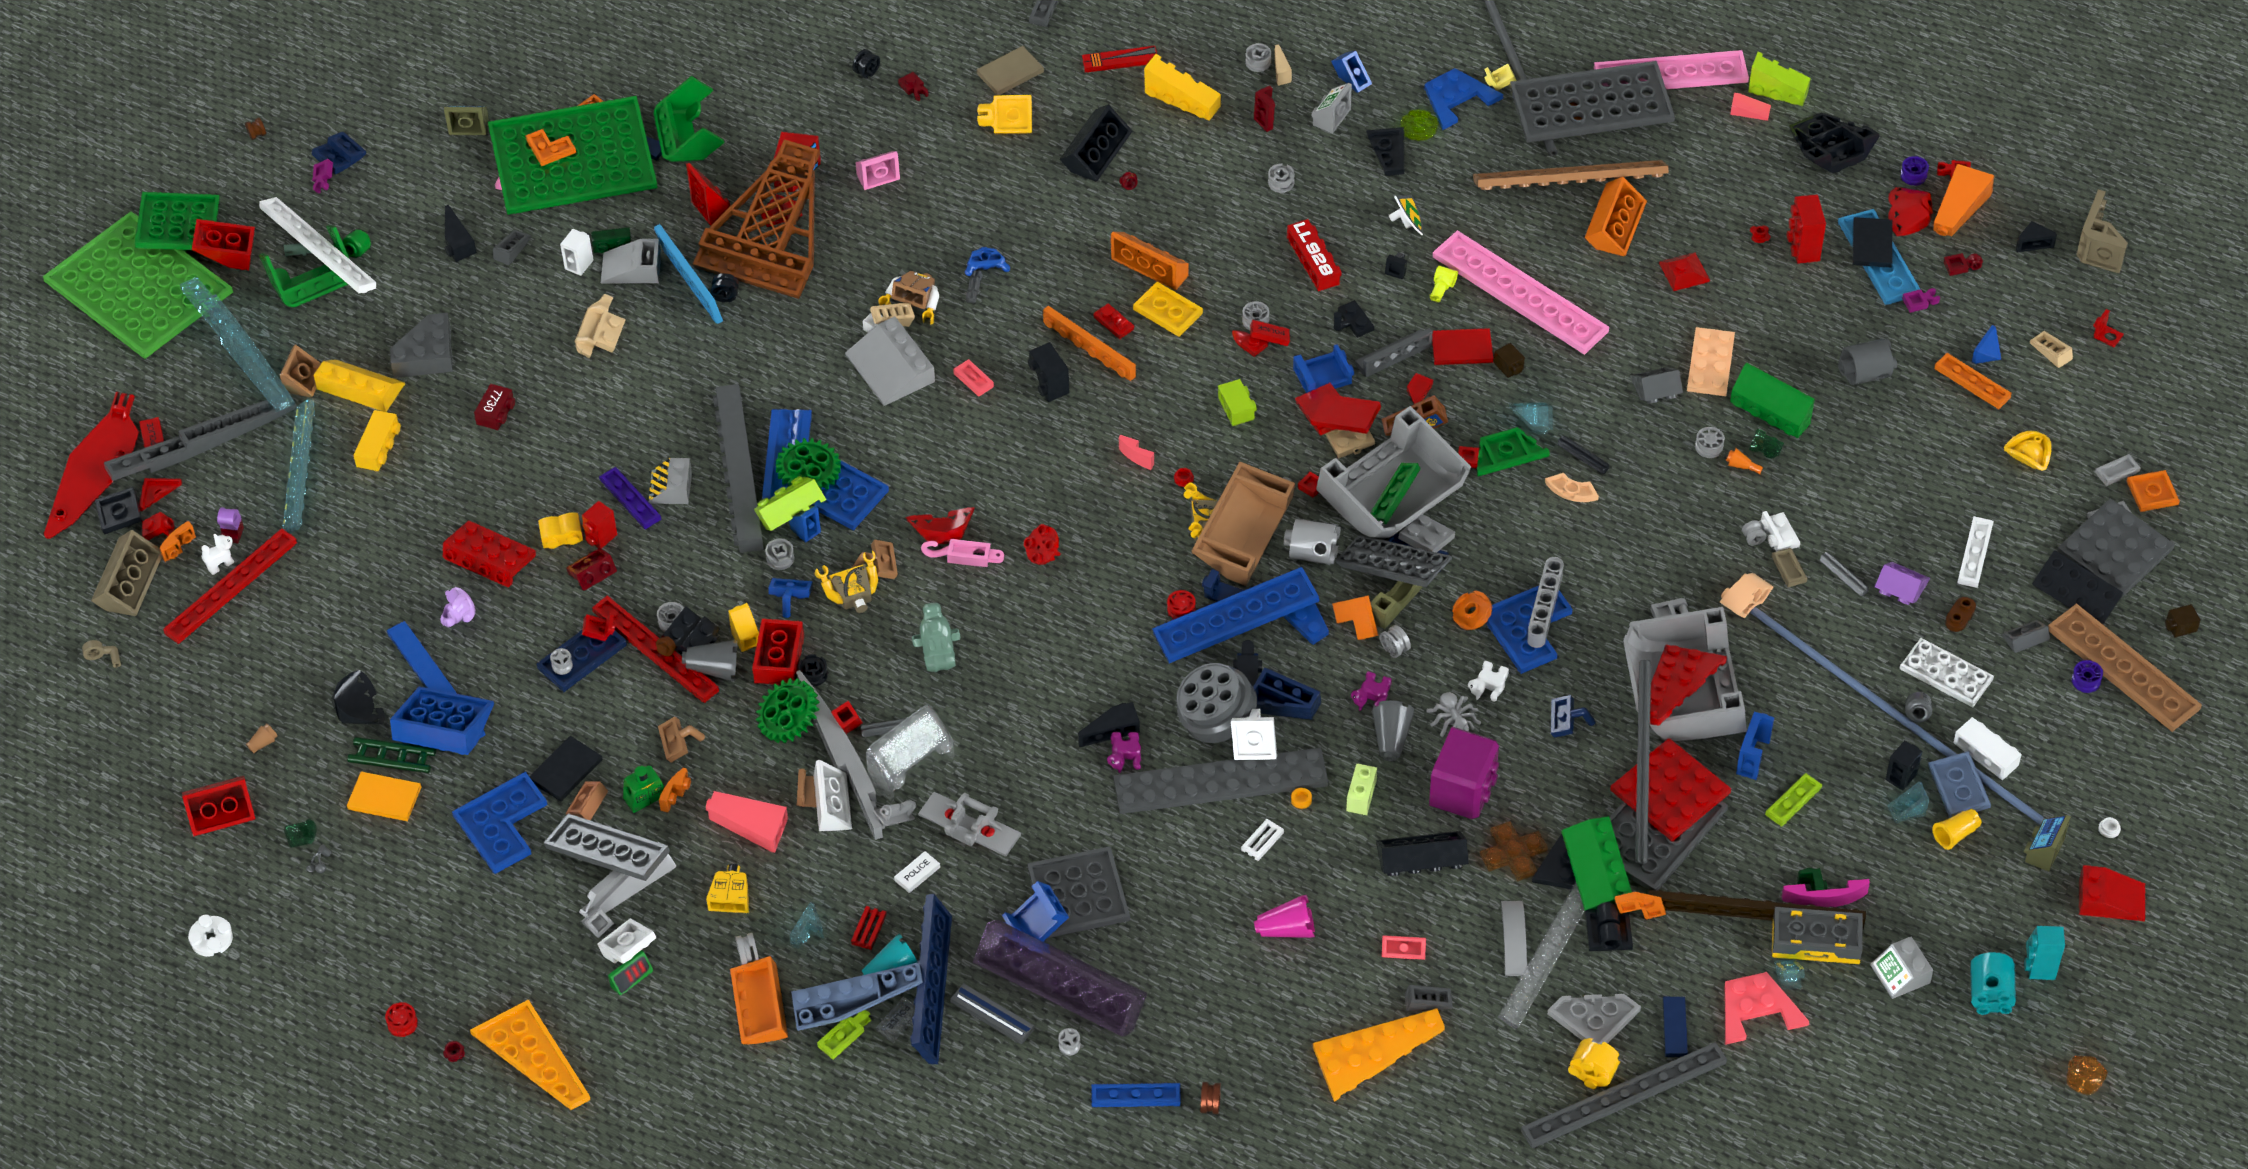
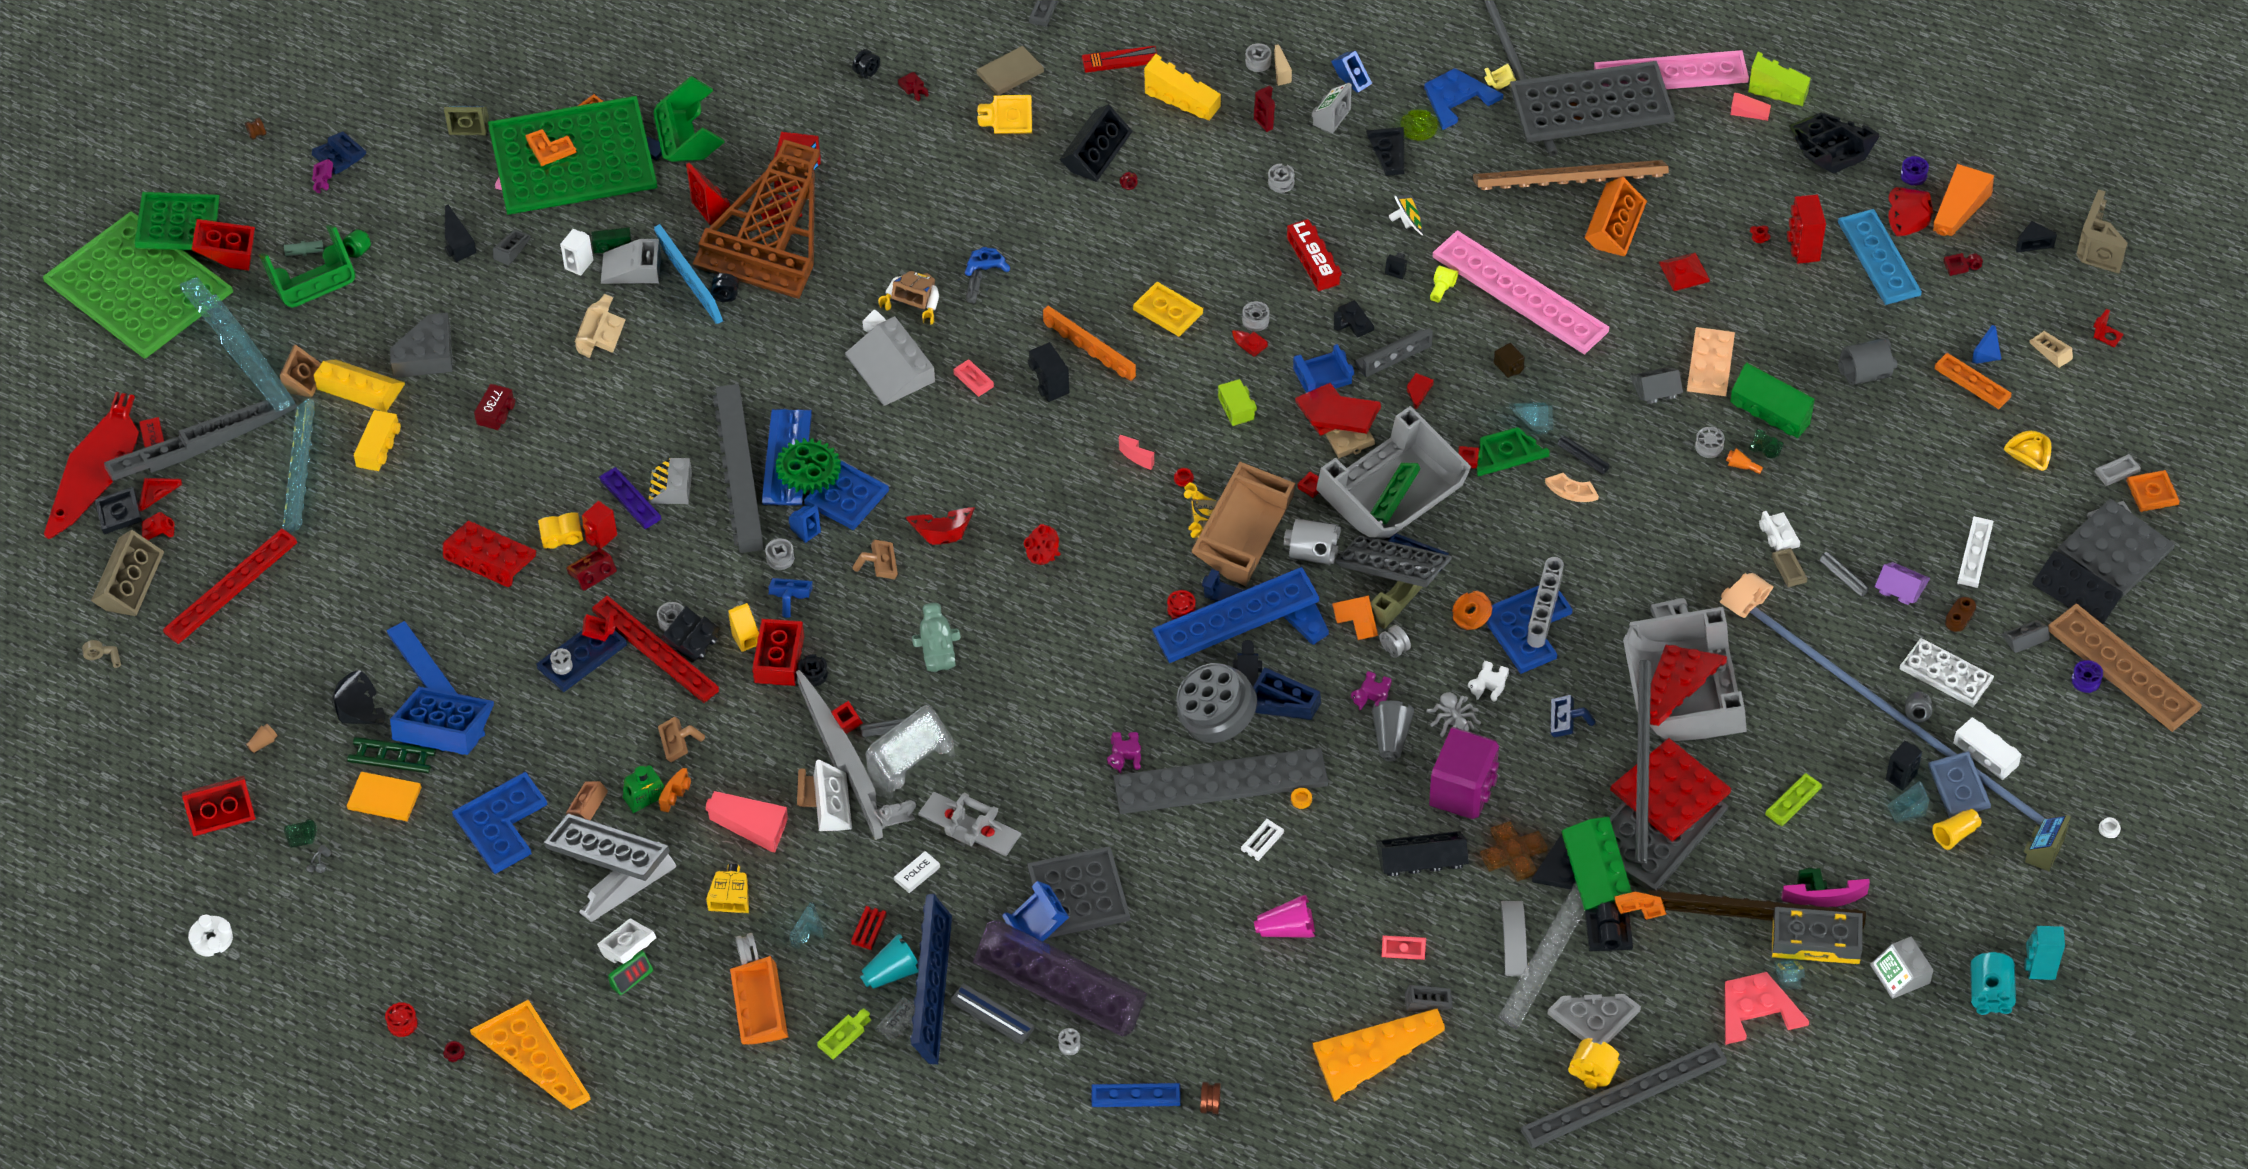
orange slope [160,521,196,562] -> none
white animal [202,534,234,575] -> none
medium lavender leg [217,507,244,544] -> none
white plate [260,197,376,293] -> none
lavender hair [440,587,475,627] -> none
black tile [529,736,603,802] -> none
light grey slope [581,907,614,938] -> none
reddish brown plate [656,636,676,657] -> none
dark grey cone [682,640,737,681] -> none
wedge [754,476,826,531] -> none
green gear [756,678,820,743] -> none
sand blue wedge [791,963,923,1031] -> none
torso [815,551,878,613] -> none
bright pink slope [855,151,900,190] -> none
tan slope [870,303,915,327] -> none
bright pink piece [921,539,1004,567] -> none
black slope [1078,702,1140,748] -> none
red plate [1094,303,1134,339] -> none
orange slope [1111,232,1189,290] -> none
white bracket [1231,709,1277,760] -> none
red tile [1250,320,1290,346] -> none
yellowish green brick [1346,764,1377,815] -> none
dark orange slope [1382,395,1448,436] -> none
light grey plate [1398,514,1455,553] -> none
red tile [1432,328,1493,365] -> none
dark blue tile [1663,996,1688,1057] -> none
blue panel [1736,712,1774,780] -> none
light grey wheel [1742,520,1767,546] -> none
black tile [1852,217,1892,268] -> none
magenta plate [1902,288,1940,313] -> none
red plate [1937,160,1971,179] -> none
clear orange hair [2066,1056,2107,1095] -> none
red slope [2079,865,2145,921] -> none
dark brown brick [2165,604,2201,638] -> none

